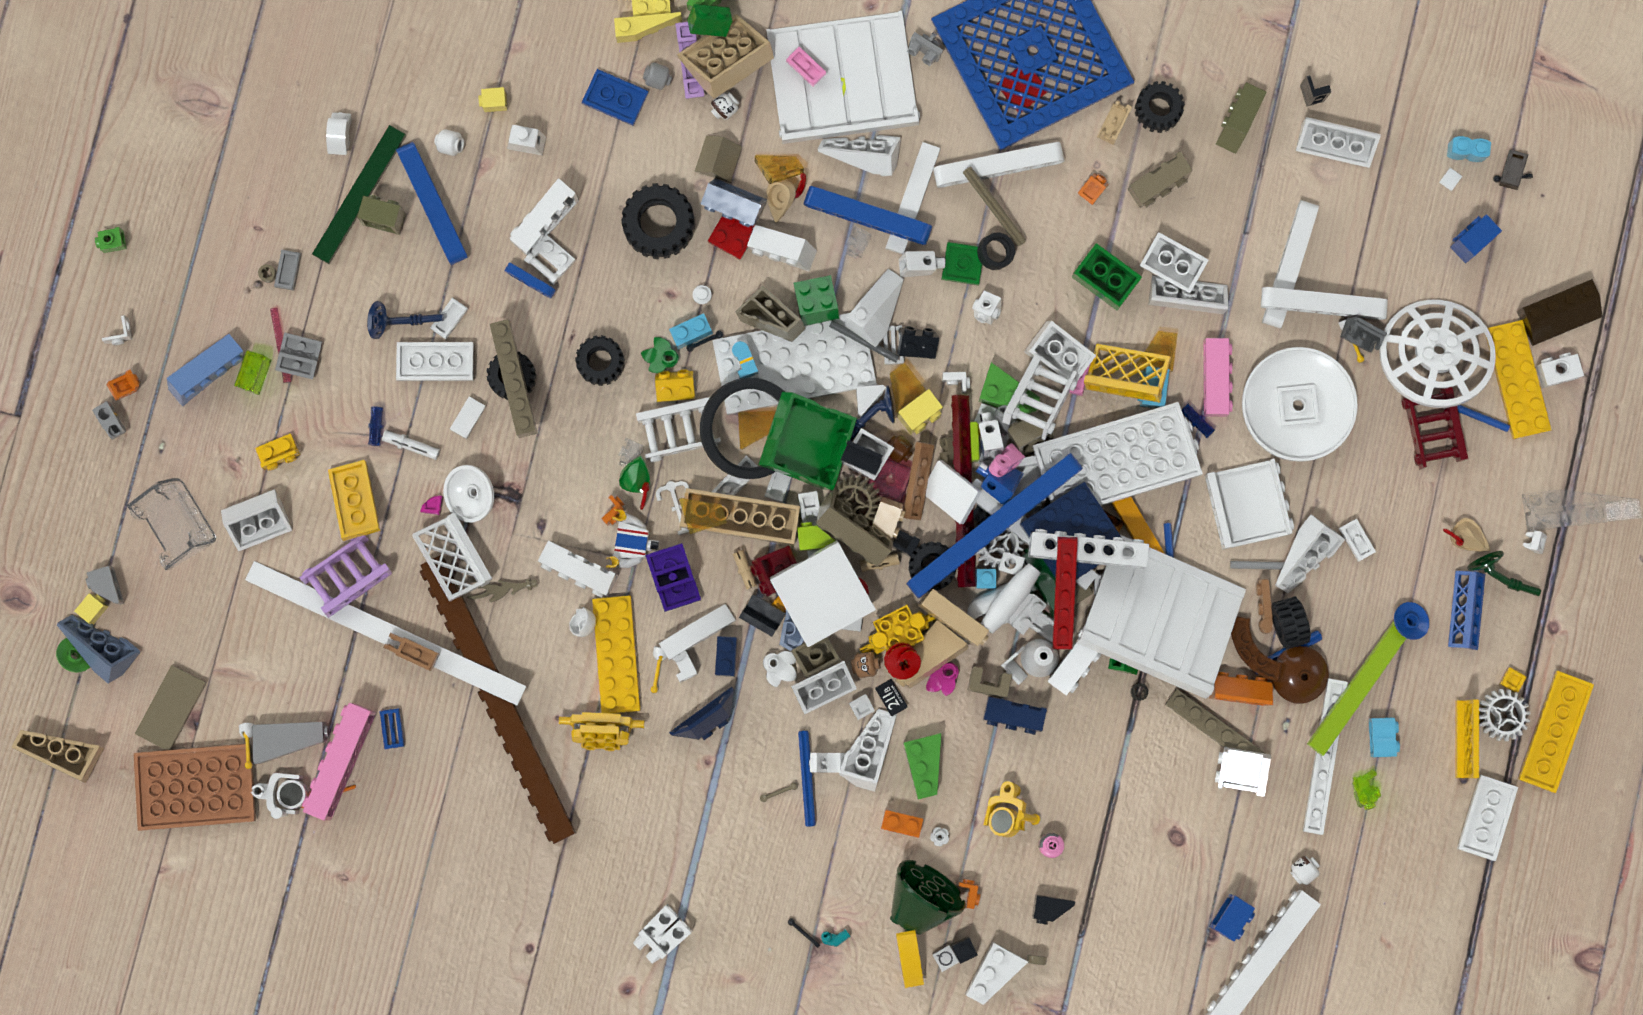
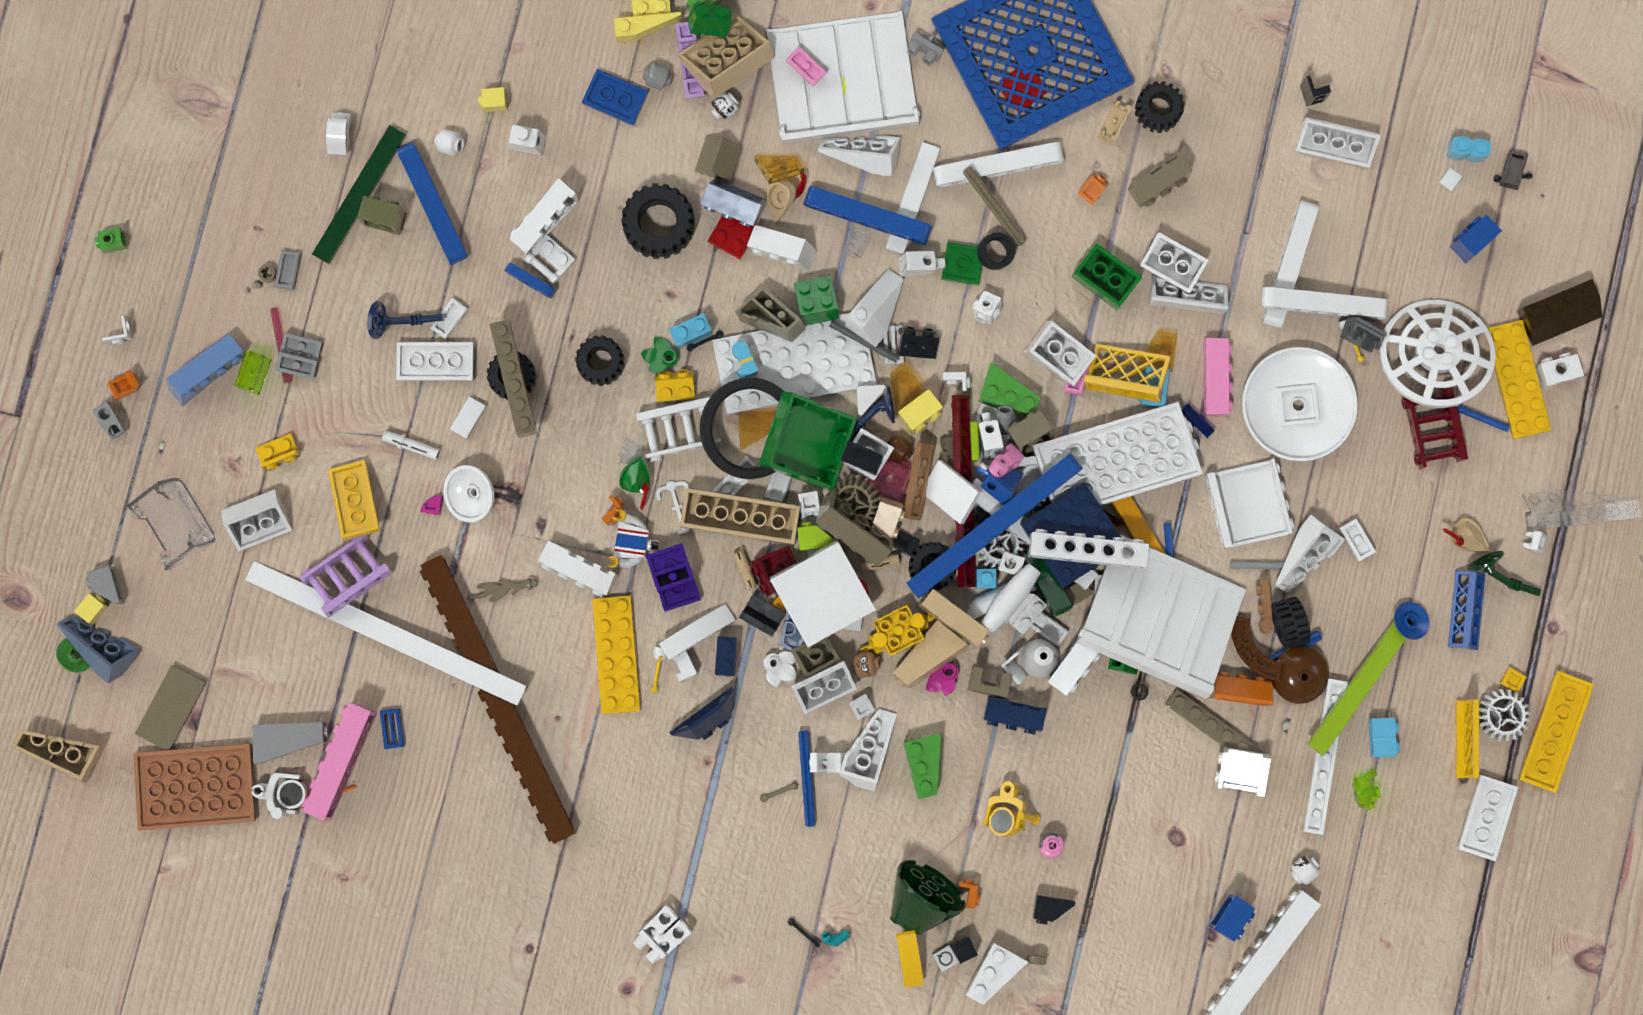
hinge [239,723,254,769] -> none
clear blue pin [368,407,384,446] -> none
medium nougat hinge [383,633,439,671] -> none
white fence [412,513,492,601] -> none
yellow piece [559,712,645,751] -> none
white hair [569,607,596,637] -> none
clear yellow wing [679,498,727,535] -> none
white plate [693,285,712,304] -> none
black sticker [875,679,908,716] -> none
orange brick [881,810,923,838] -> none
red piece [884,642,921,680] -> none
white plate [930,827,949,846] -> none
white fence [1002,355,1078,440] -> none
red tile [1052,537,1078,650] -> none
olive wedge [1216,82,1267,154] -> none

